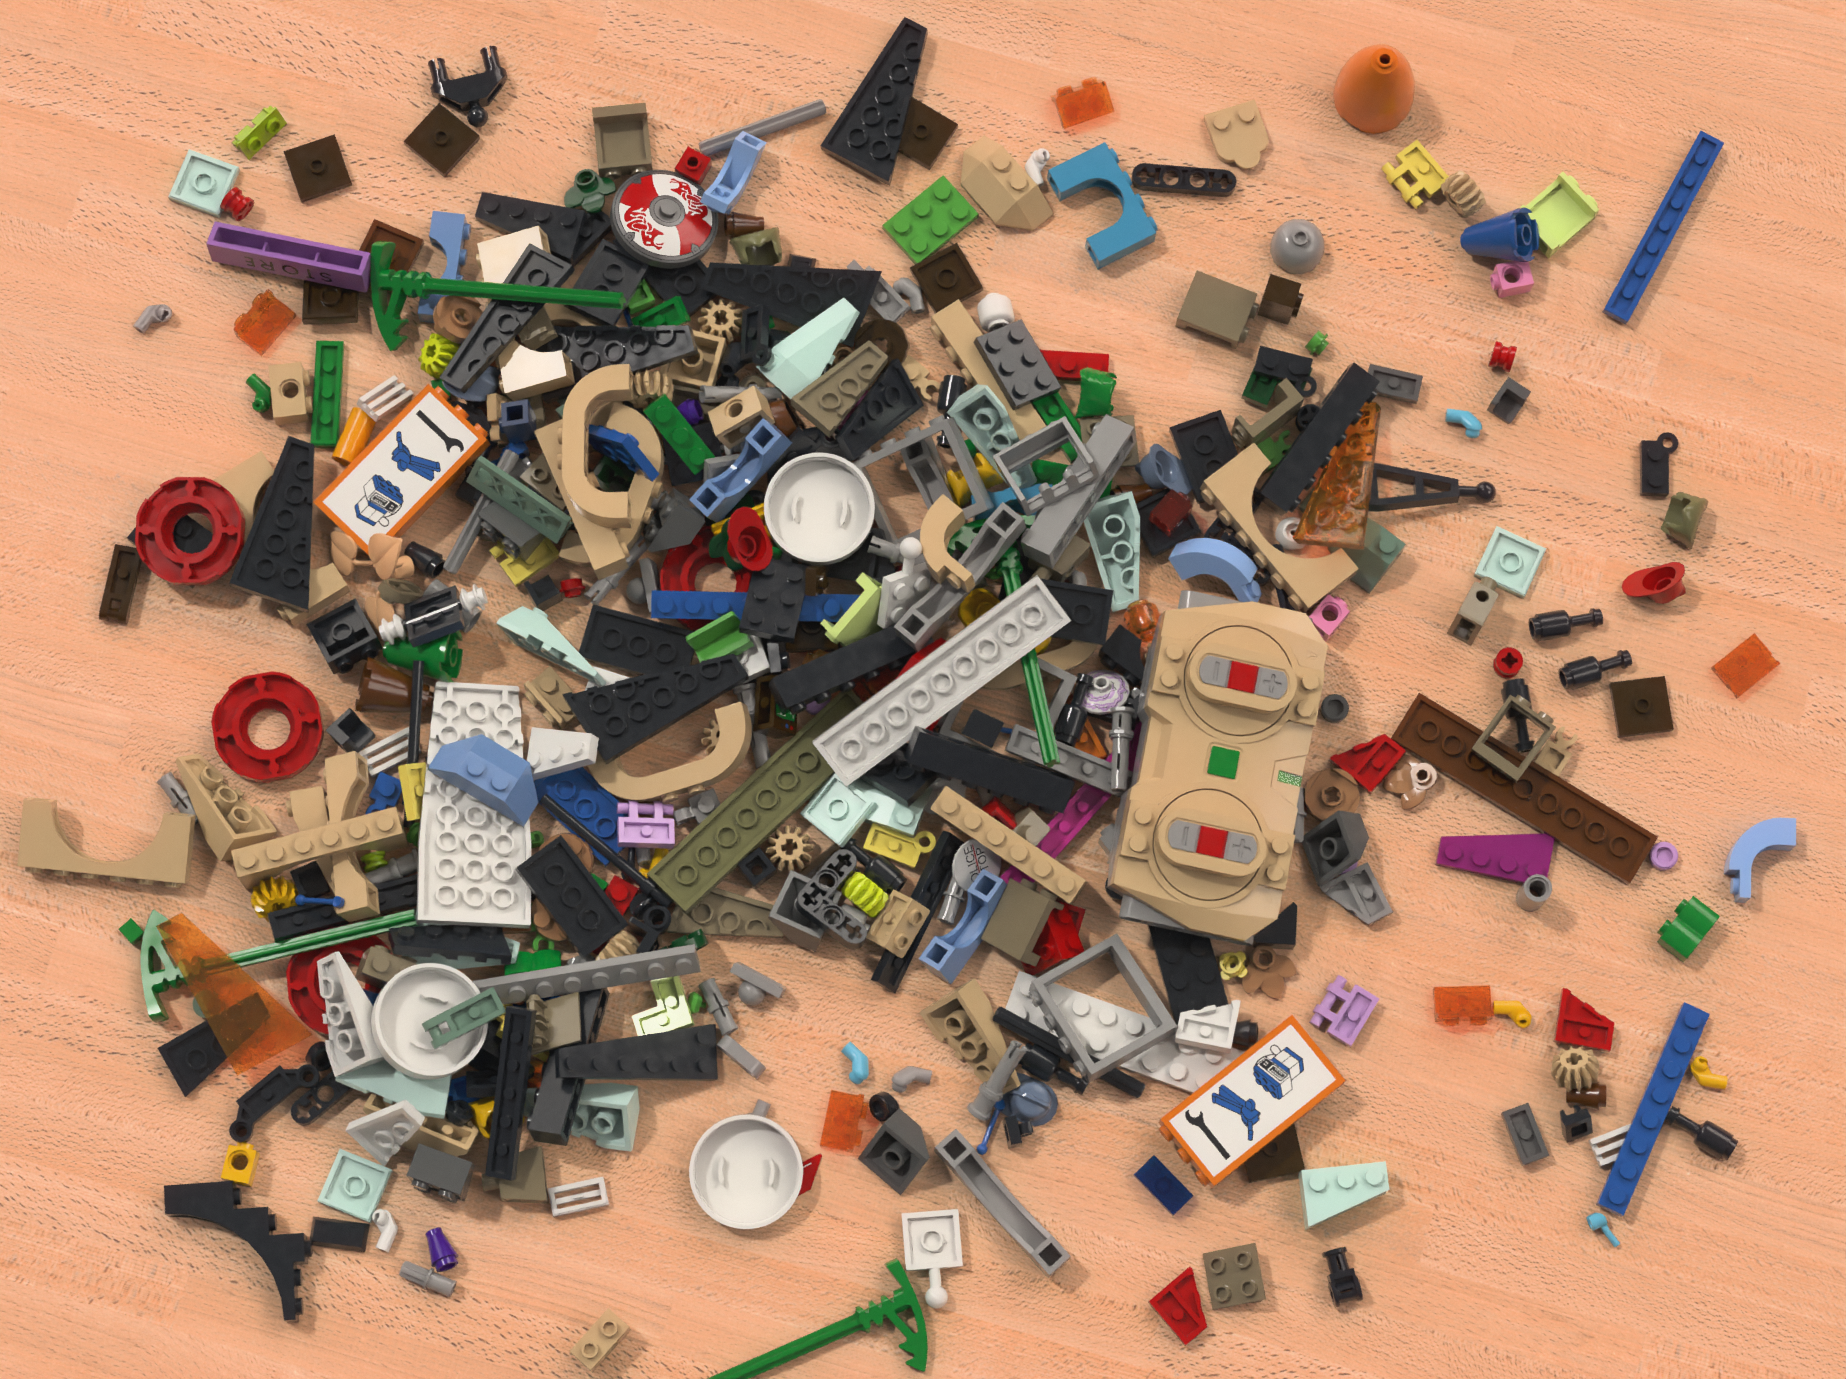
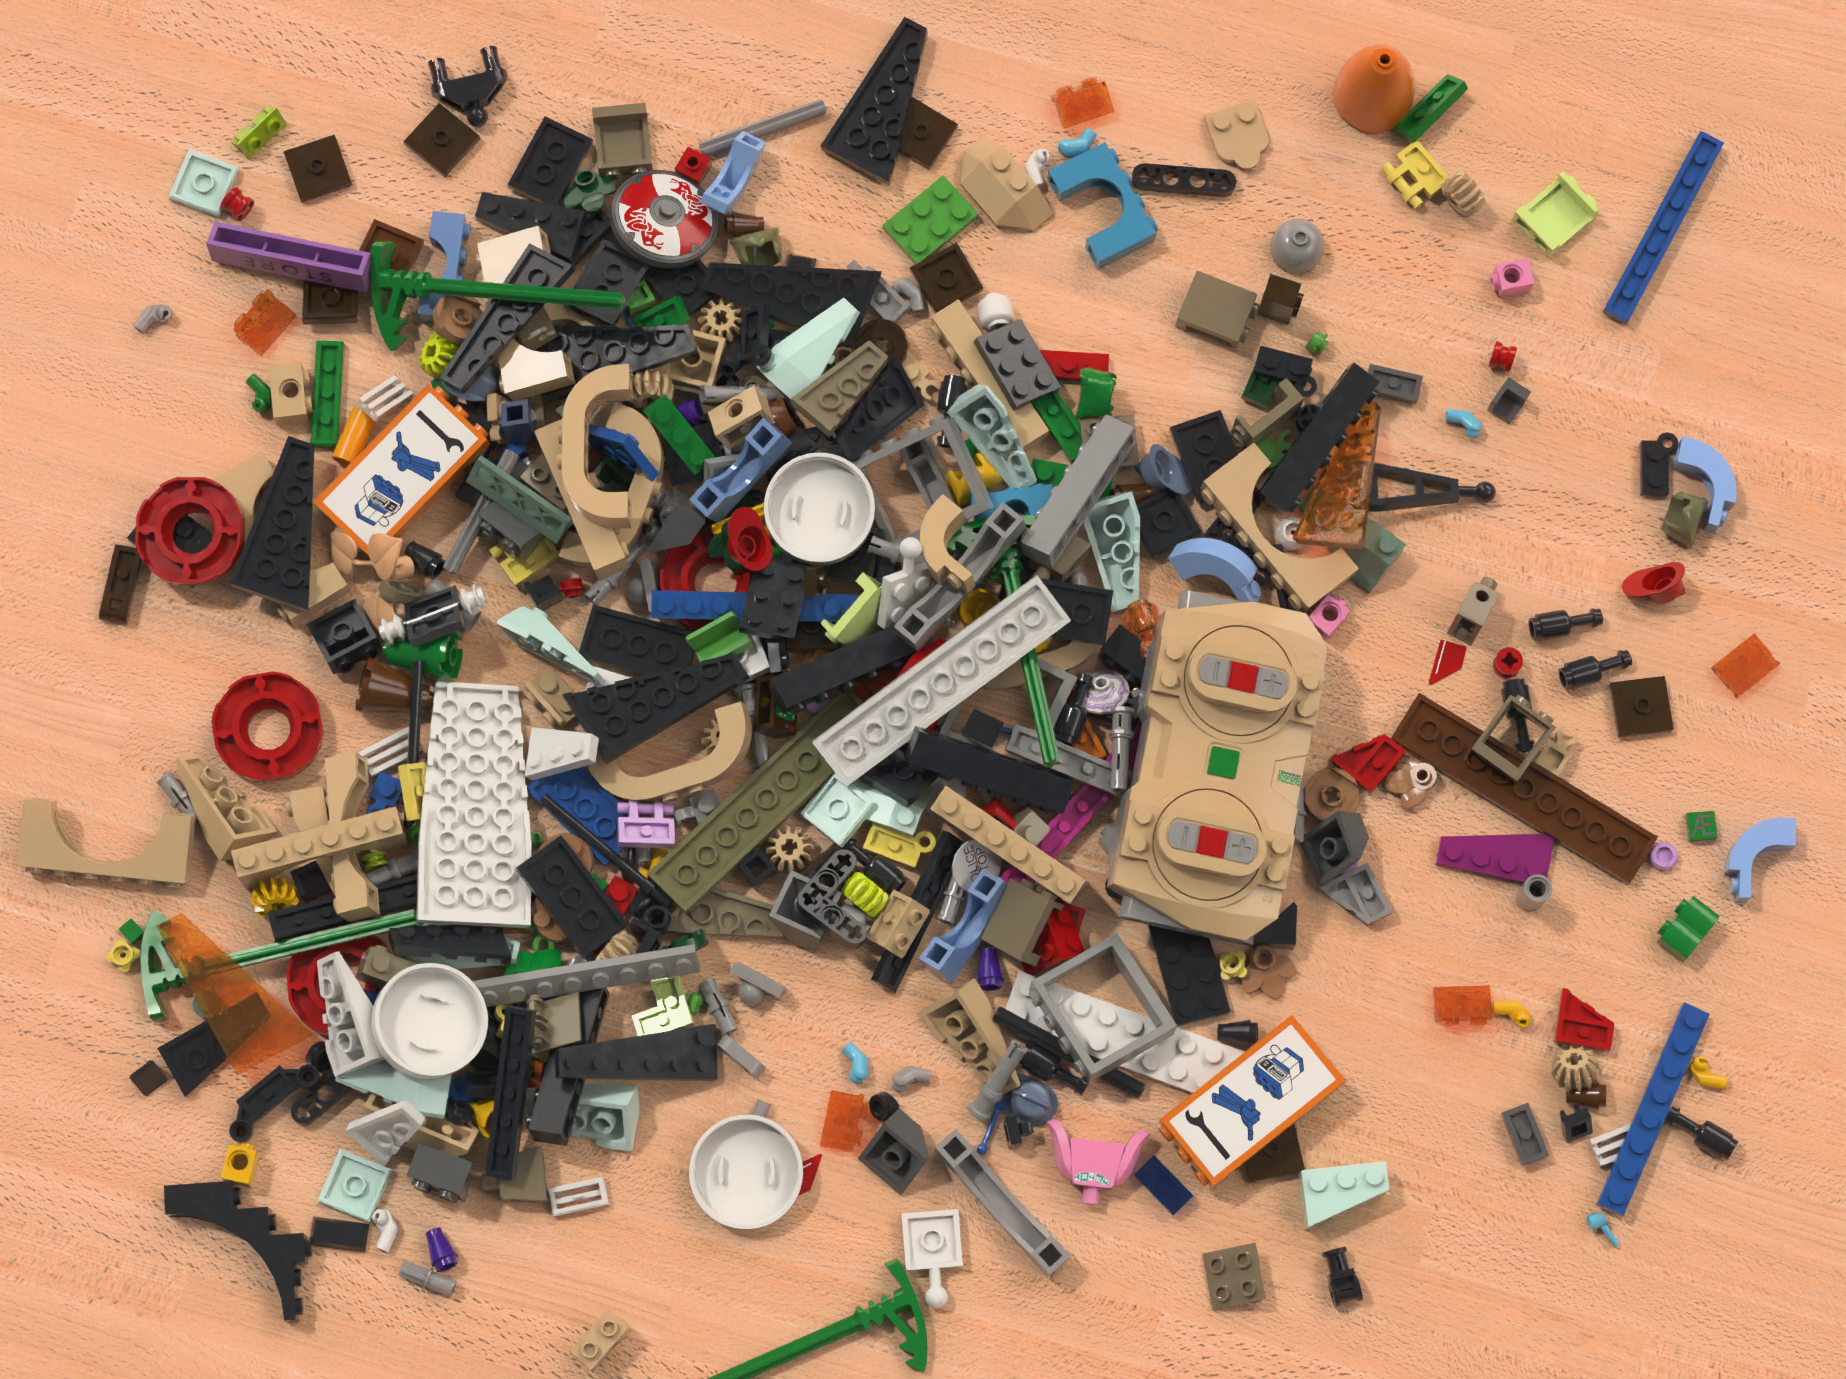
blue hinge [295,894,345,908] -> none
black panel [326,708,375,753] -> none
sand green plate [422,987,506,1050] -> none
medium blue wedge [427,734,538,827] -> none
light grey window [993,416,1100,516] -> none
red wing [1148,1266,1207,1346] -> none
clear red brick [1149,489,1193,537] -> none
white wing [1175,1000,1241,1053] -> none
lavender plate [1309,975,1379,1047] -> none
dark grey tile [1320,694,1349,723] -> none
blue cone [1460,207,1539,262] -> none
light aqua tile [1474,526,1546,599] -> none
none -> light yellow plate [106,939,140,972]
none -> black slope [129,1060,167,1096]
none -> black plate [507,116,593,206]
none -> dark purple cone [976,948,1004,991]
none -> bright pink torso [1046,1119,1151,1205]
none -> medium azure arm [1058,128,1097,157]
none -> green plate [1393,74,1468,142]
none -> red sticker [1429,640,1467,685]
none -> light blue arch [1672,436,1737,533]
none -> green tile [1685,811,1718,842]

